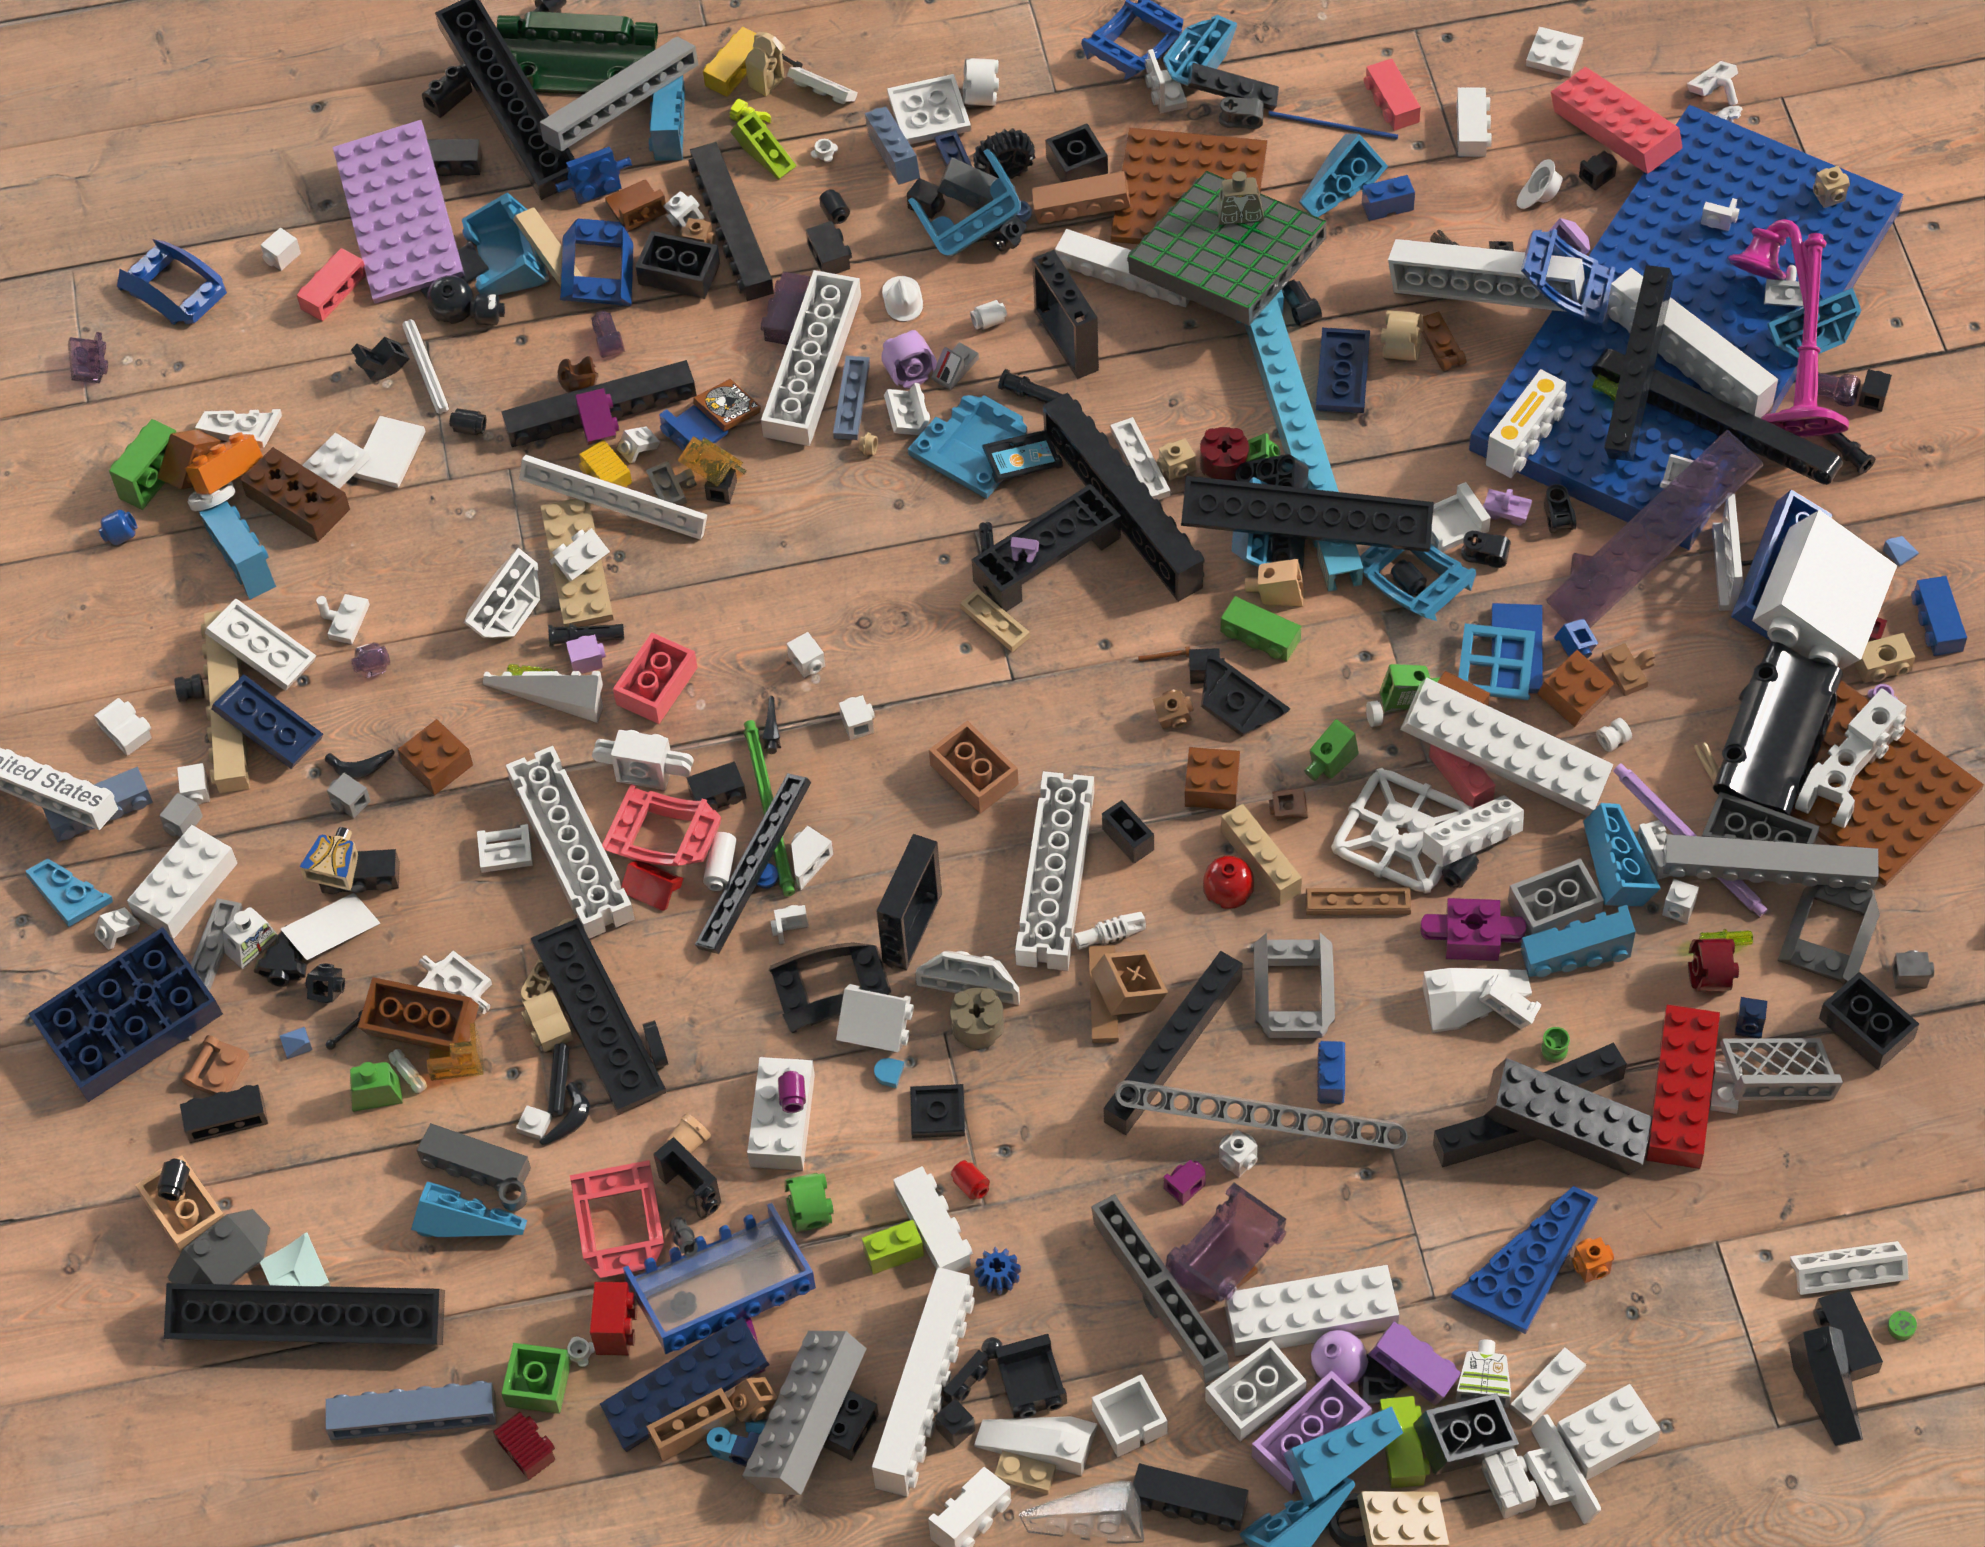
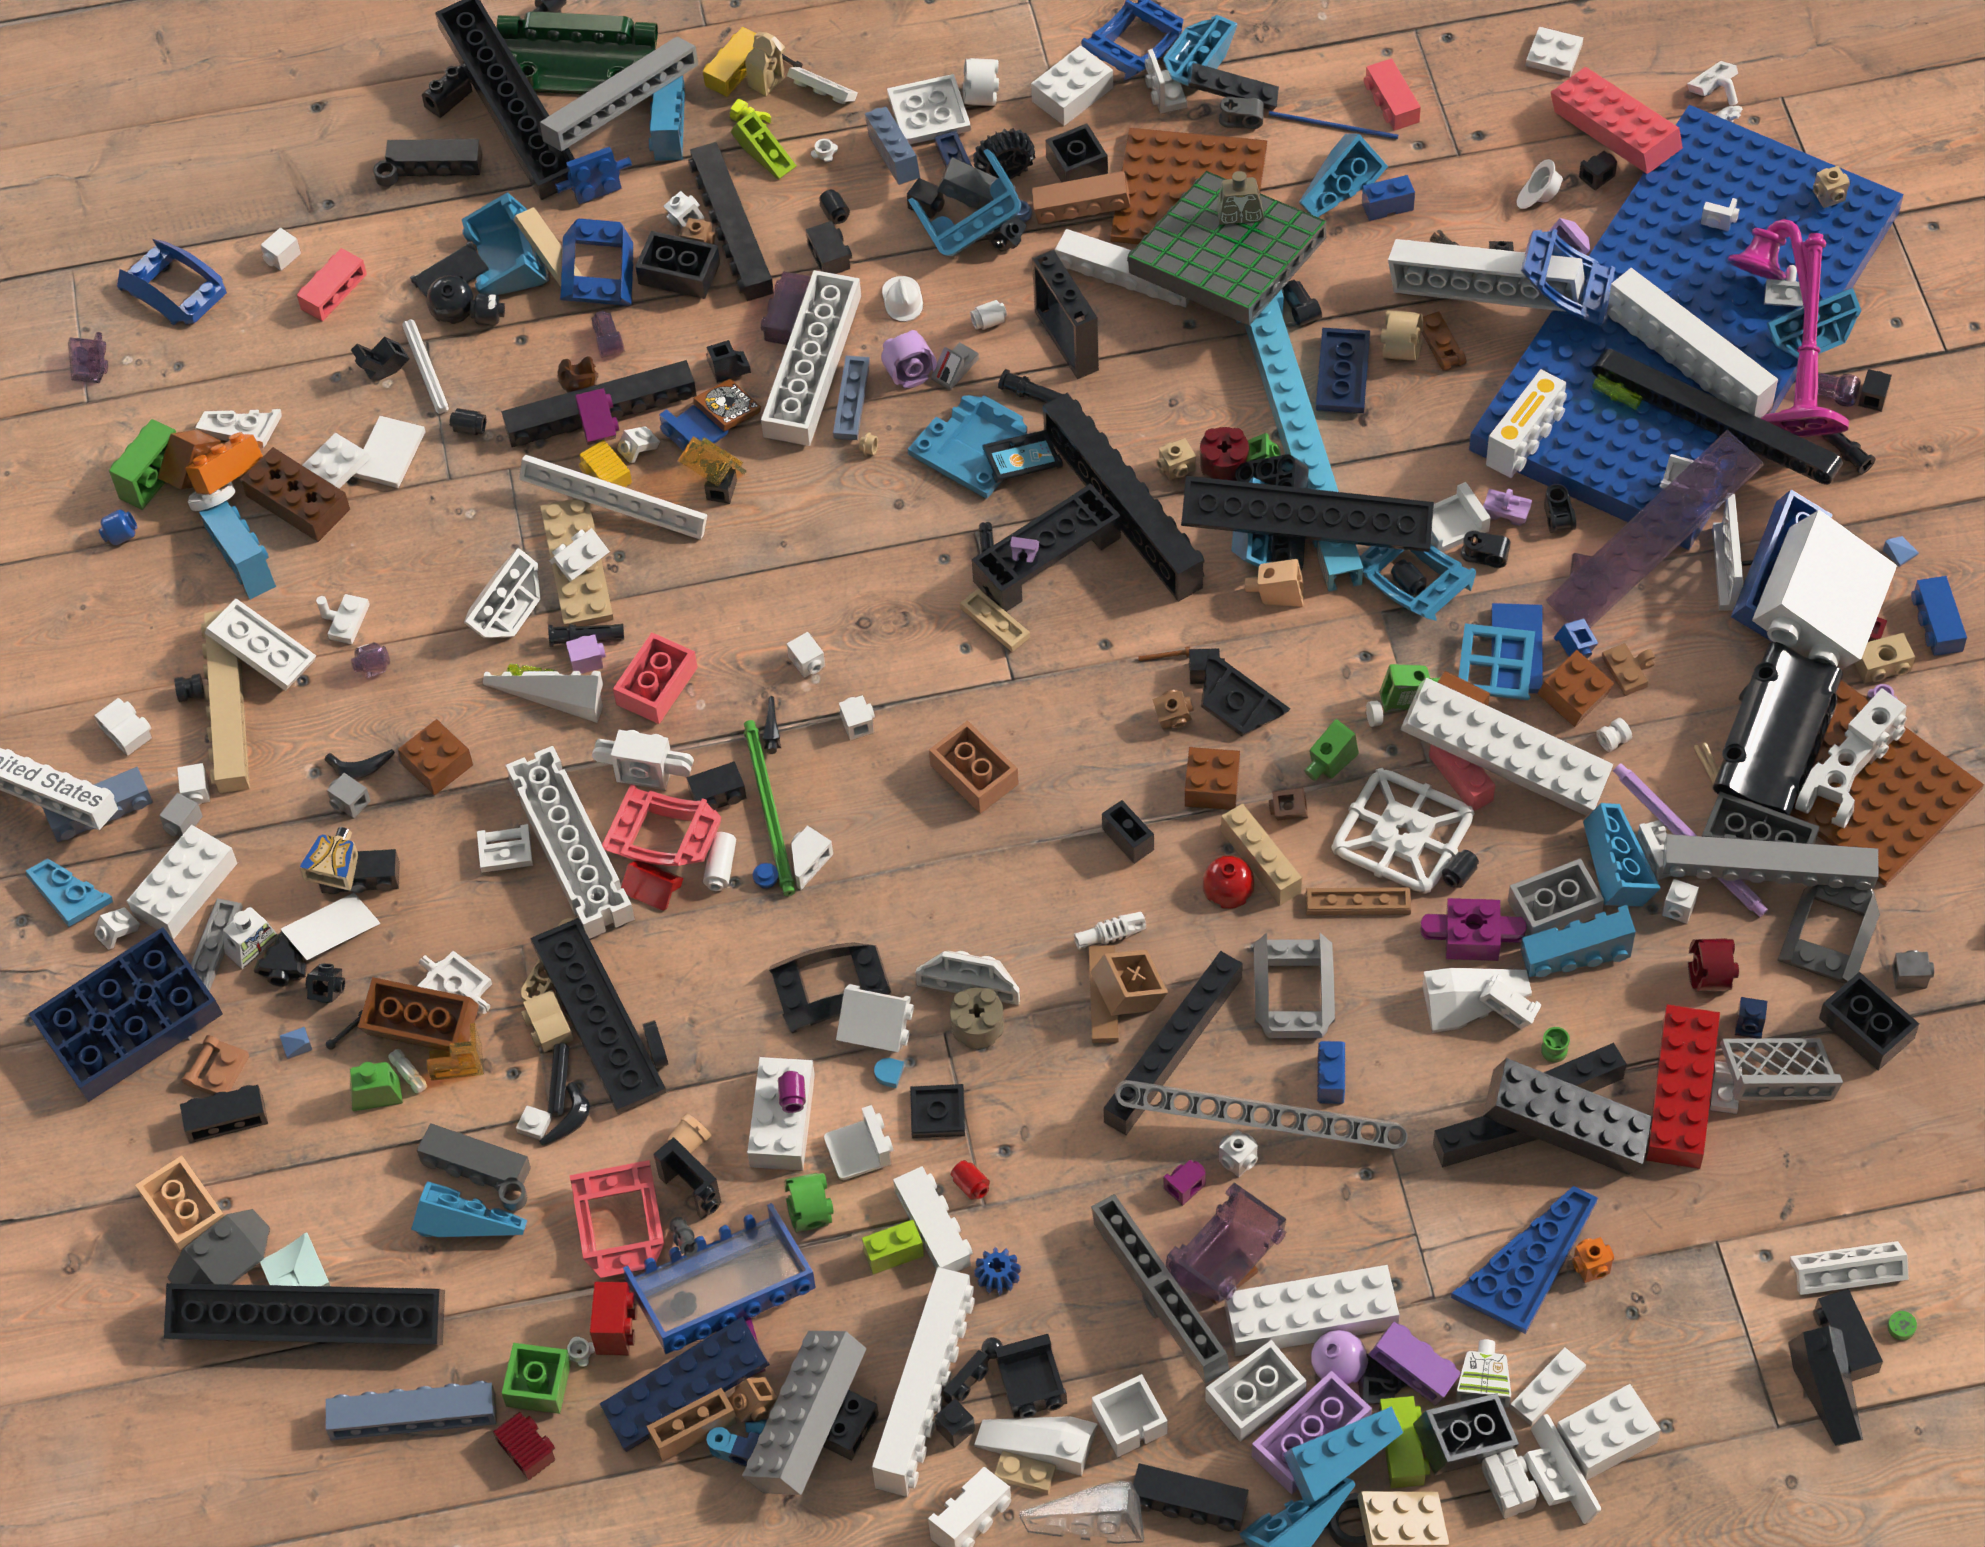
black brick [157,1158,190,1201] -> none
dark blue plate [211,674,323,769] -> none
lavender plate [333,120,464,304] -> none
dark orange bracket [605,180,667,231] -> none
dark grey plate [646,461,697,506] -> none
black tile [695,773,811,954] -> none
white bracket [771,905,808,944] -> none
black window [876,834,942,970] -> none
white bracket [884,383,930,435] -> none
white brick [1015,771,1094,971] -> none
white plate [1110,417,1170,500] -> none
bright green brick [1220,596,1302,662] -> none
white brick [1422,795,1524,867] -> none
white brick [1456,88,1491,157] -> none
black brick [1604,265,1674,462] -> none
clear neon green axle [1699,929,1753,946] -> none
none -> black brick [706,340,751,383]
none -> white bracket [824,1105,893,1180]
none -> white brick [1031,45,1113,126]

